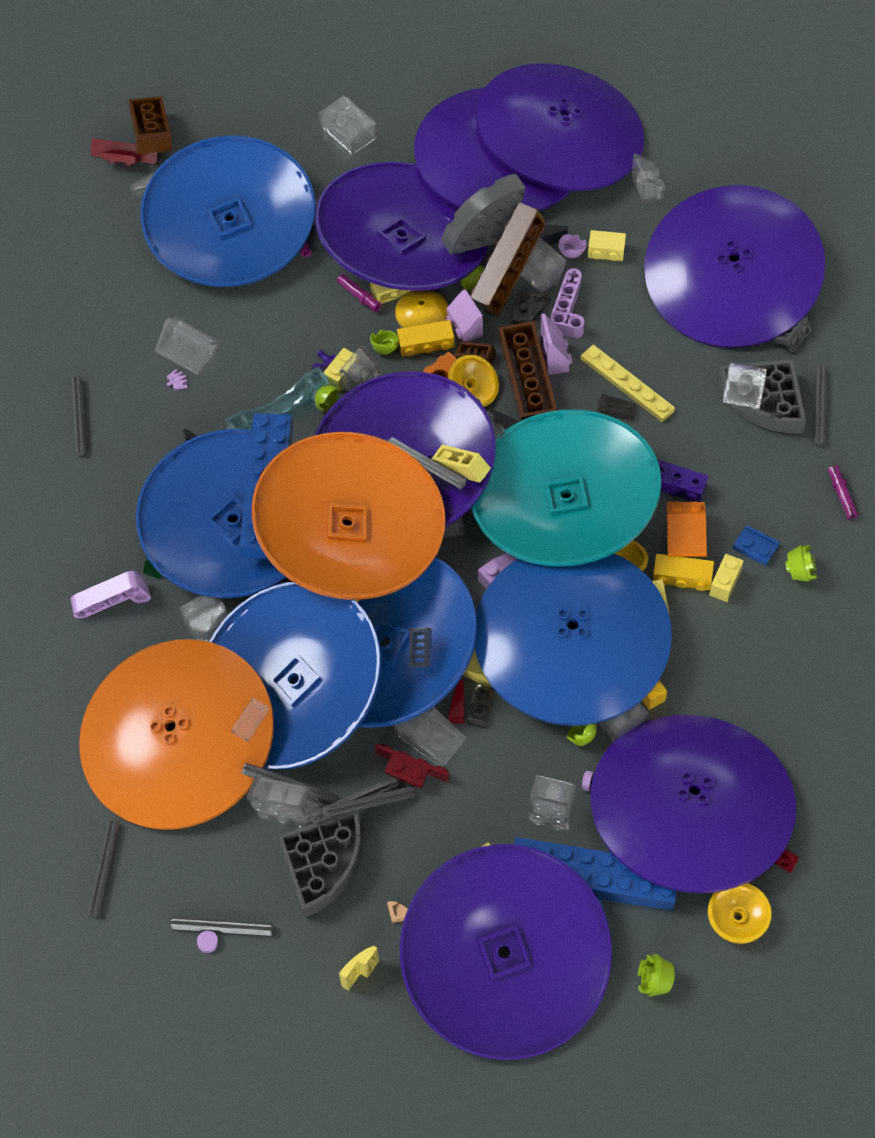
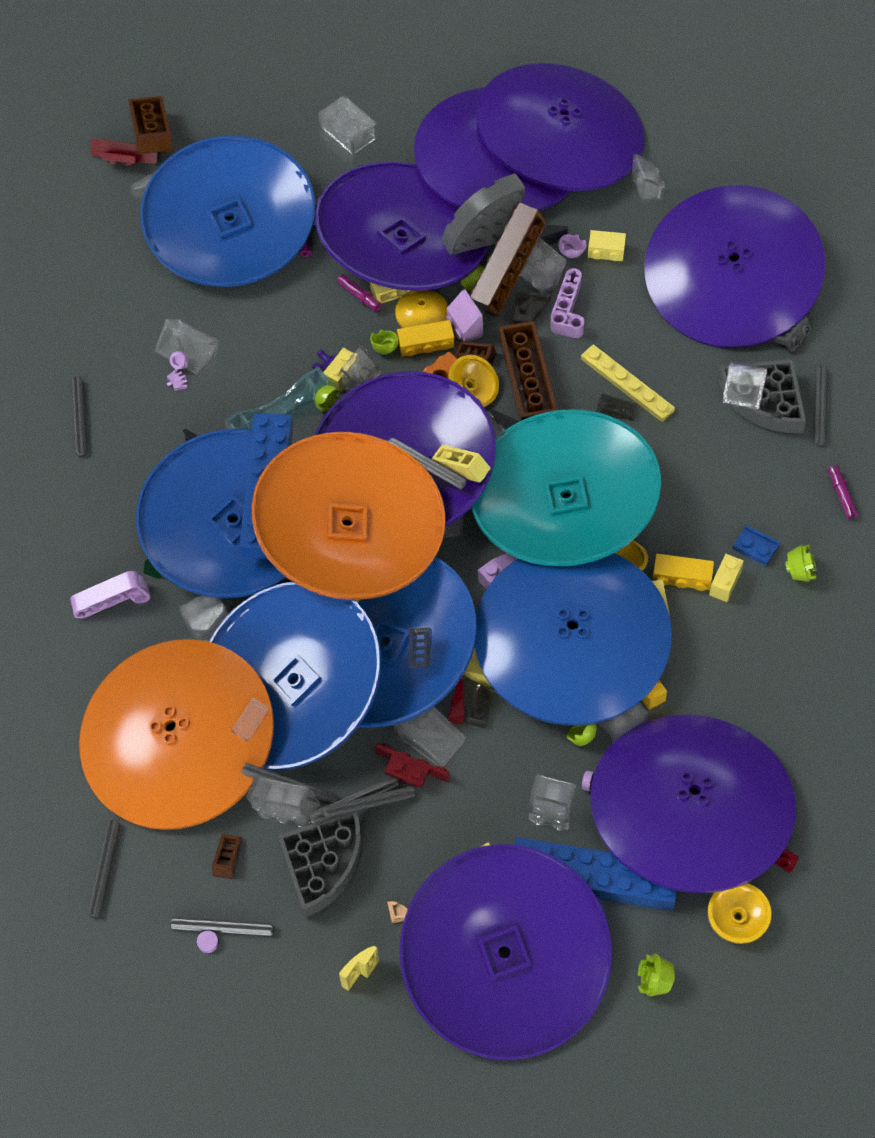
lavender slope [540,314,572,375] -> none
dark purple brick [657,459,708,502] -> none
orange slope [665,501,707,557] -> none
none -> lavender tile [170,351,189,370]
none -> reddish brown slope [212,834,242,879]

